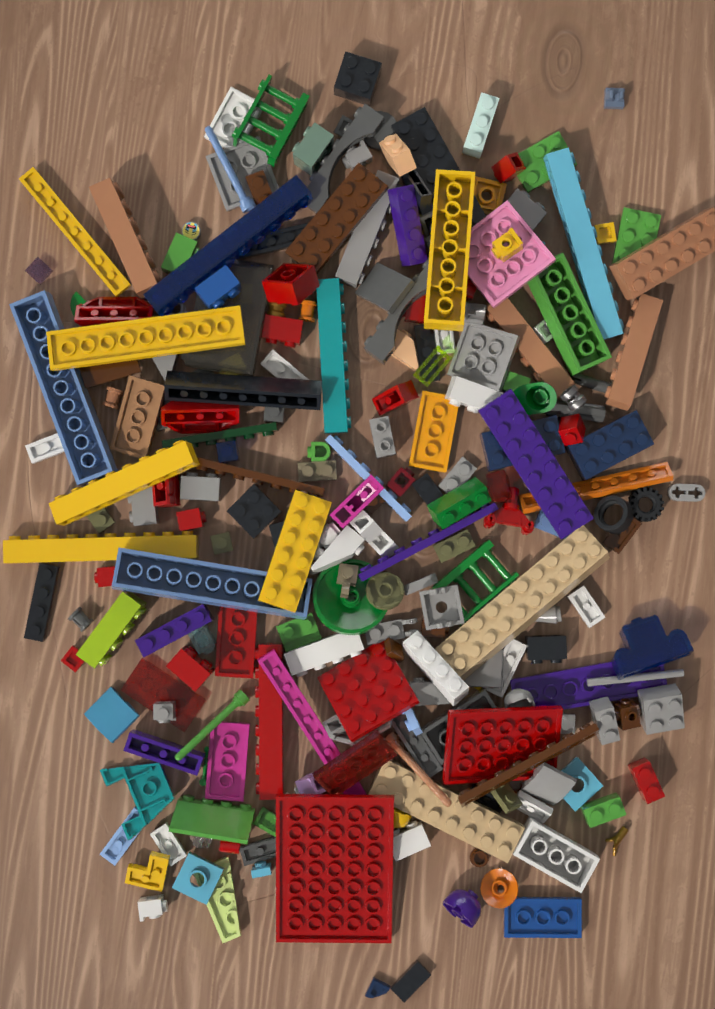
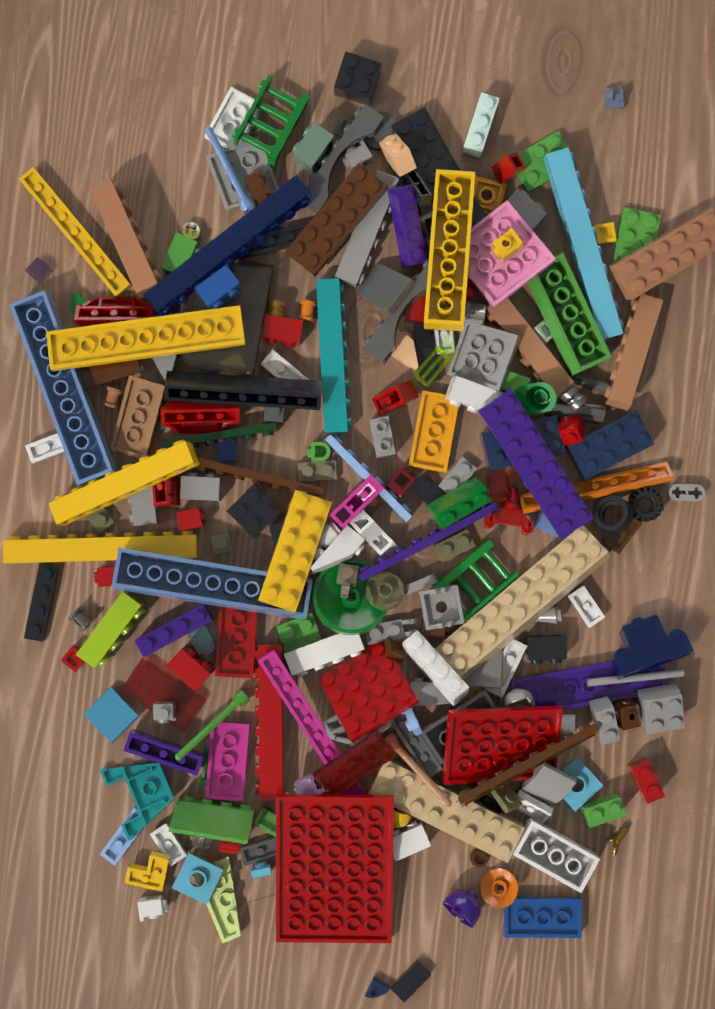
red brick [262,263,320,306] -> none

